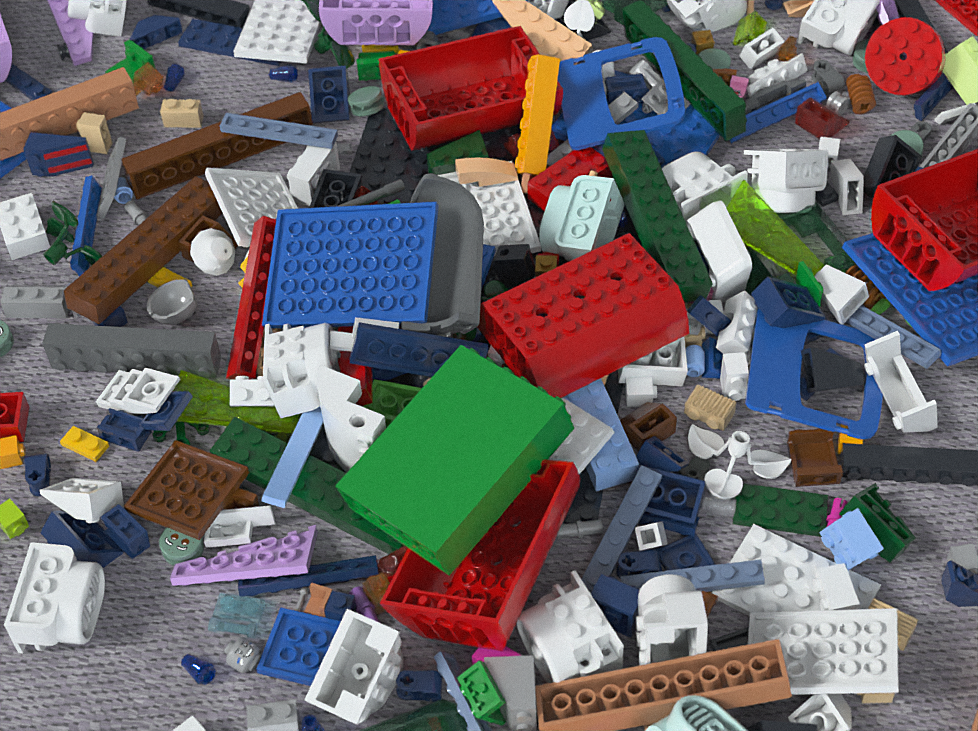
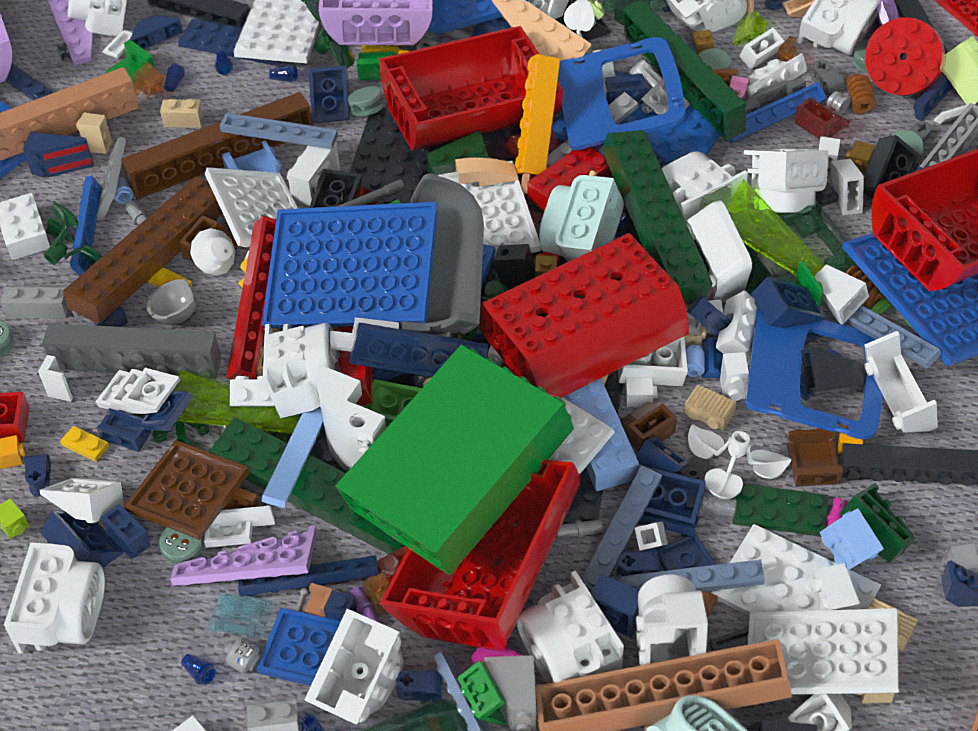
none -> white panel [38,355,73,402]
none -> white tile [102,30,132,59]
none -> clear blue cone [215,51,233,75]
none -> medium blue panel [222,140,282,173]
none -> pearl gold brick [846,140,875,173]

